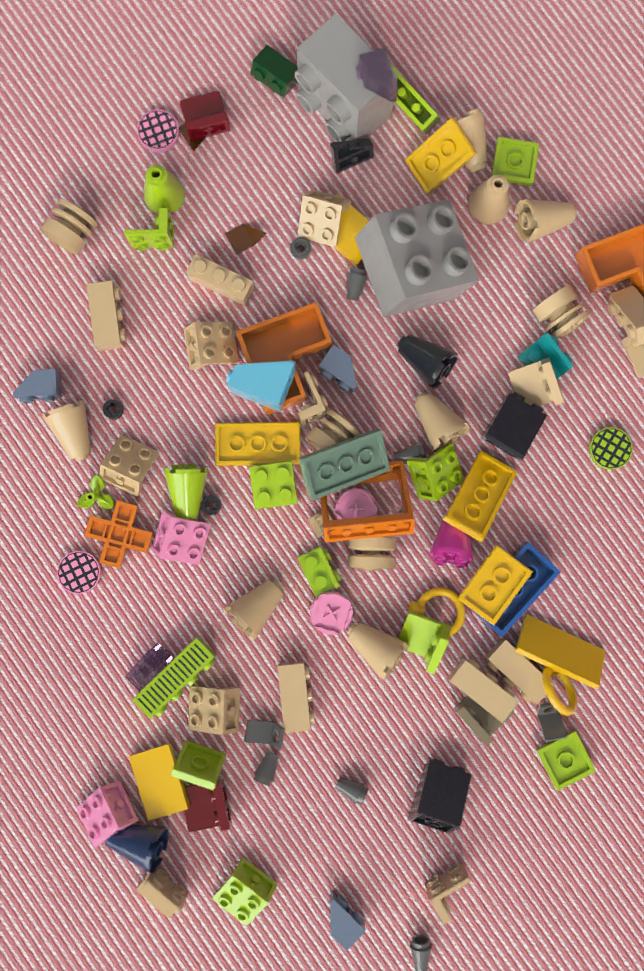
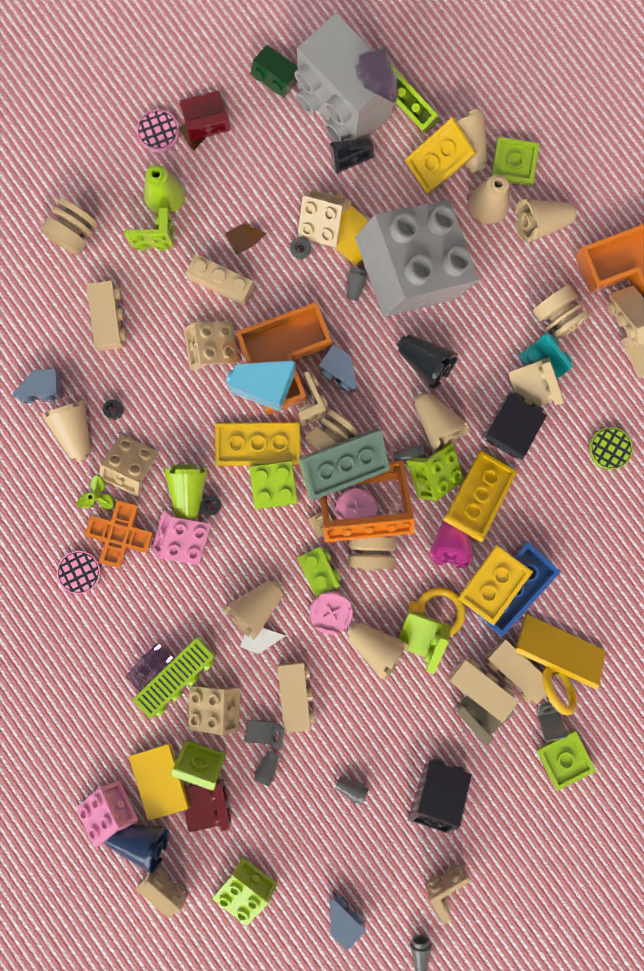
none -> white sticker [240,628,286,654]

